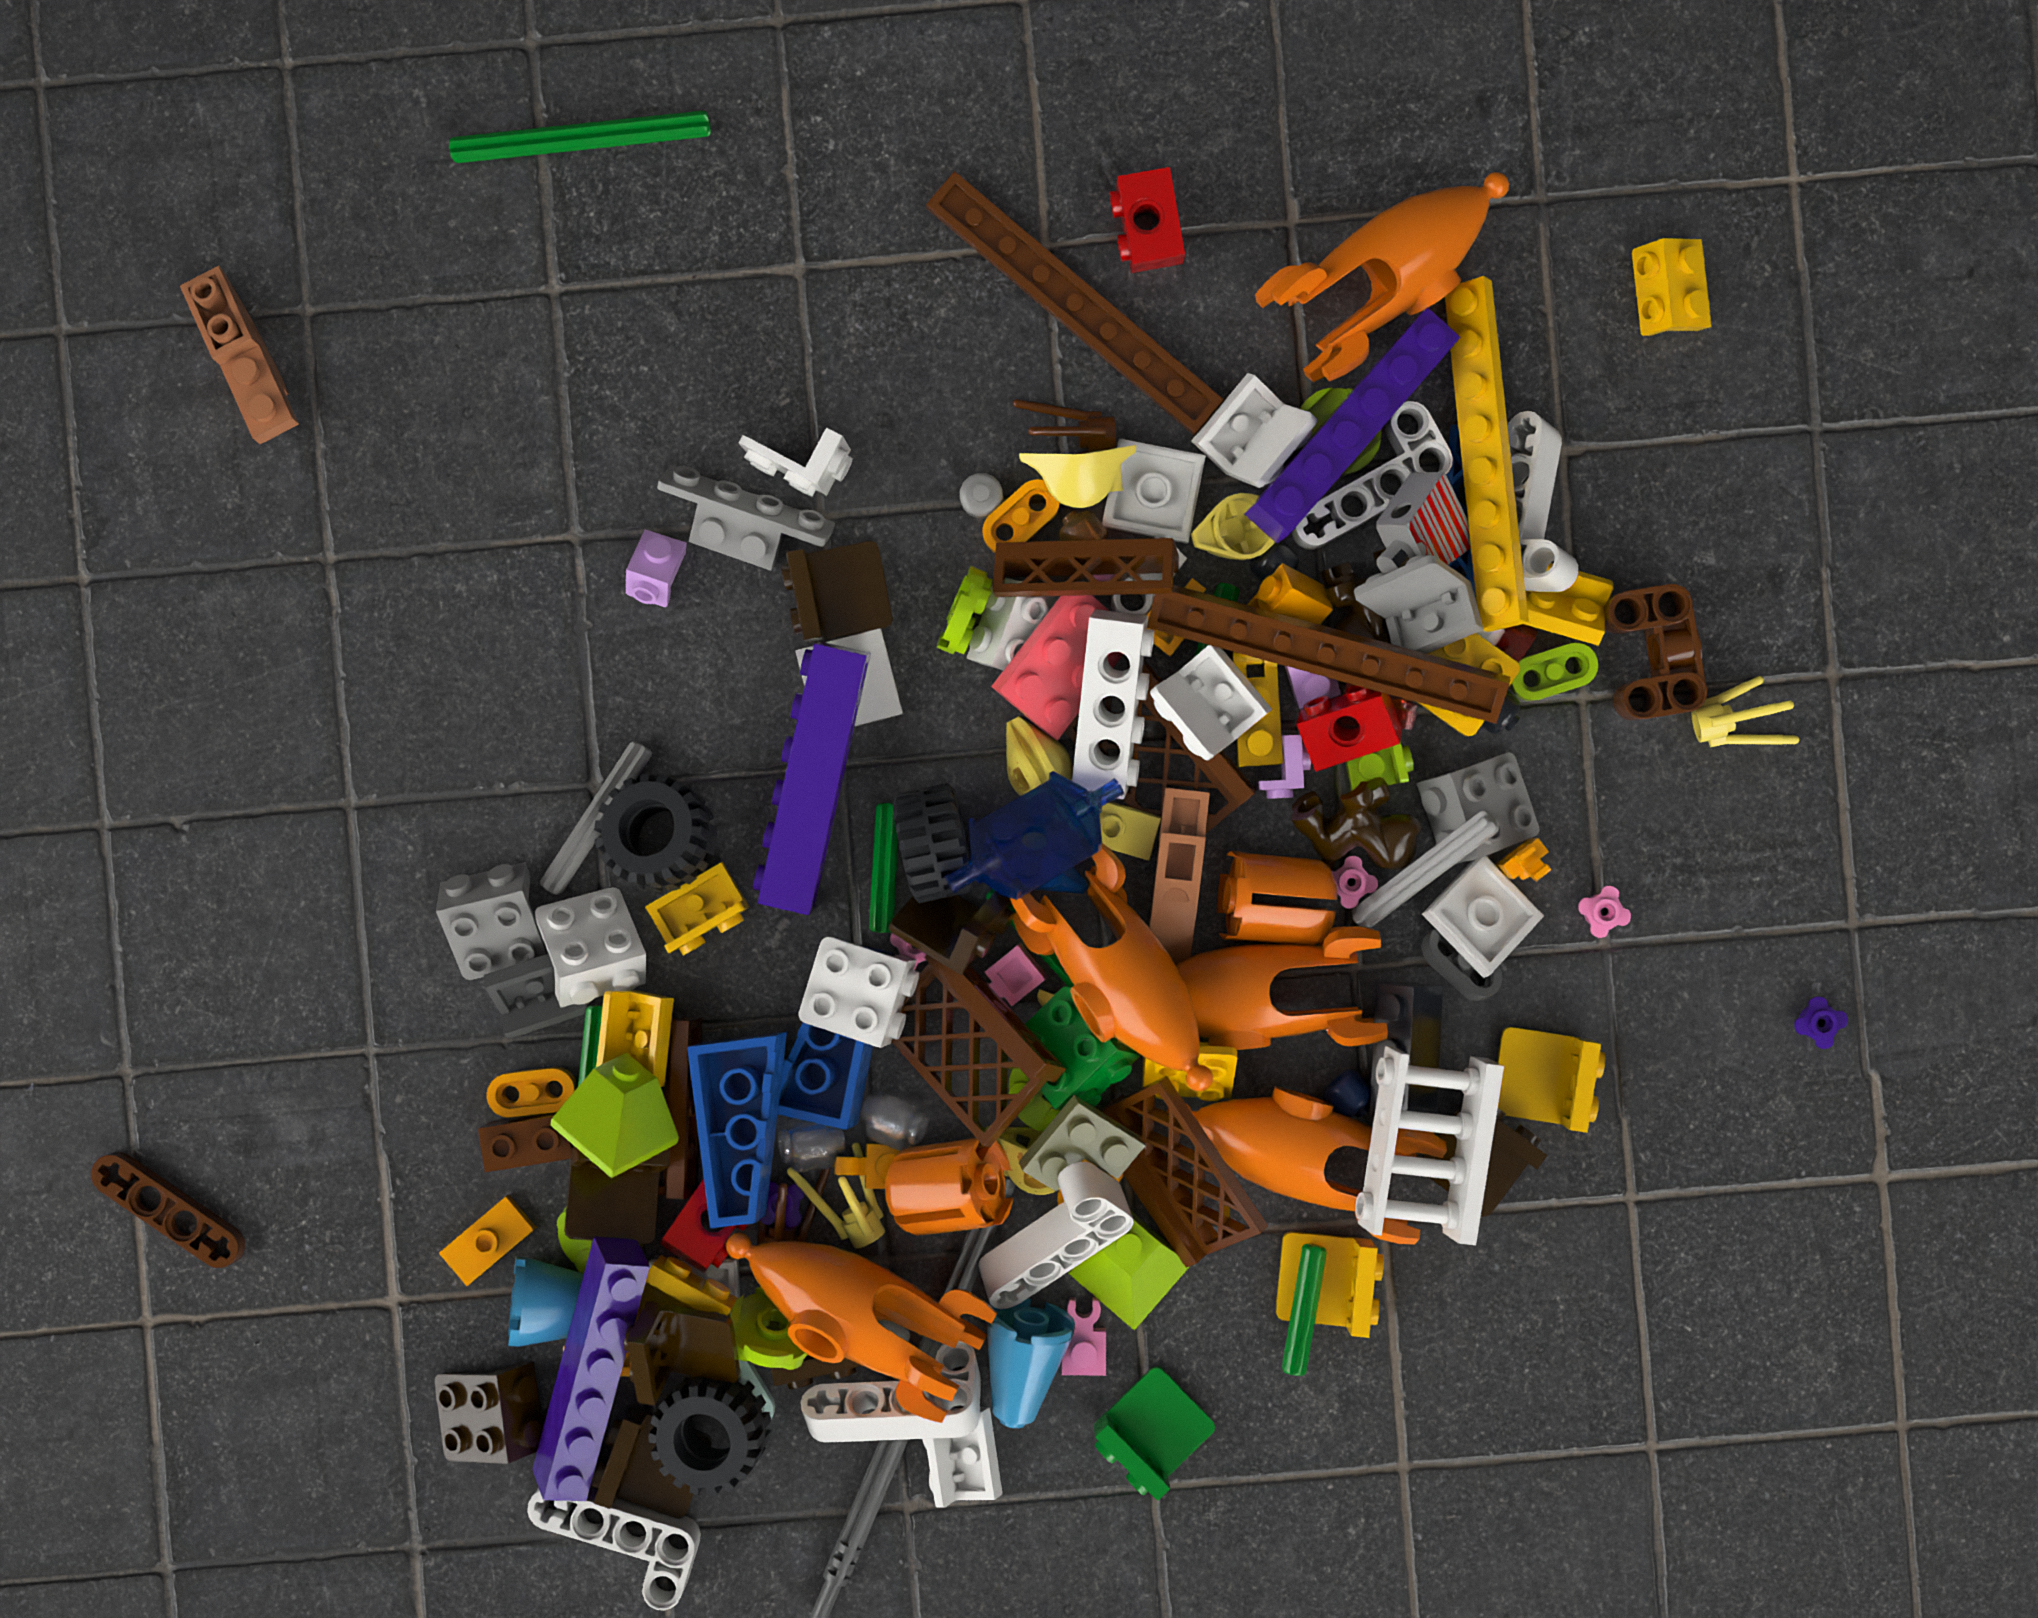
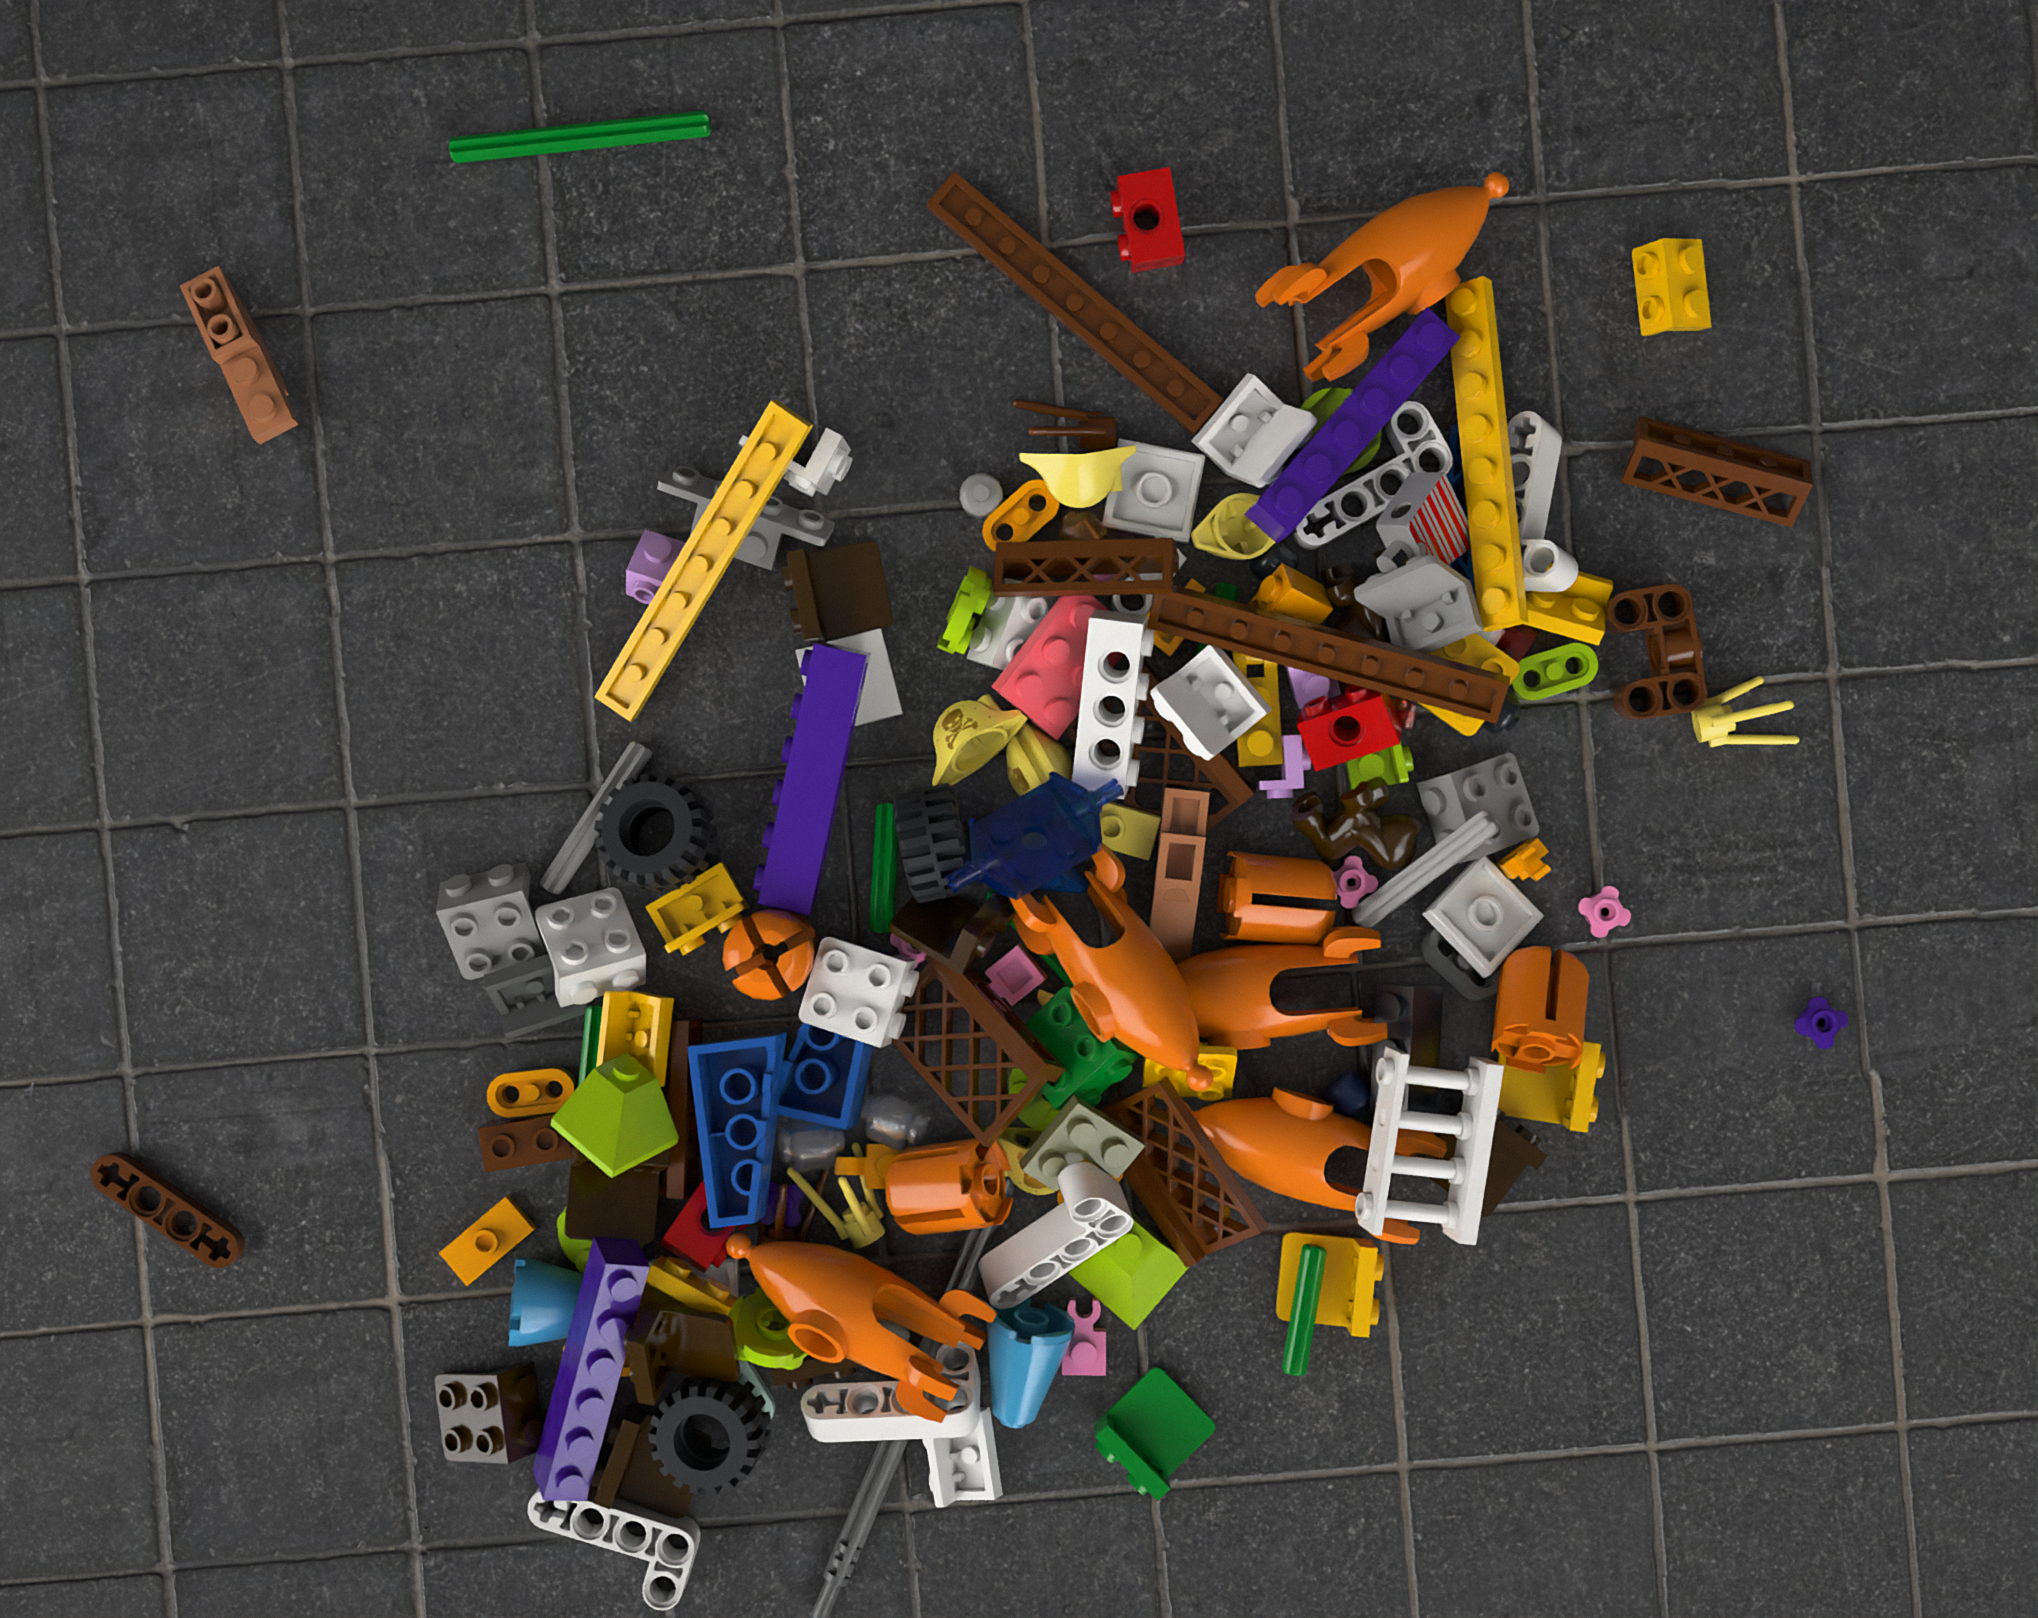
none -> yellow plate [594,400,813,722]
none -> orange cylinder [722,907,820,1001]
none -> light yellow hat [932,694,1028,786]
none -> orange cylinder [1491,946,1589,1074]
none -> reddish brown fence [1621,416,1813,527]

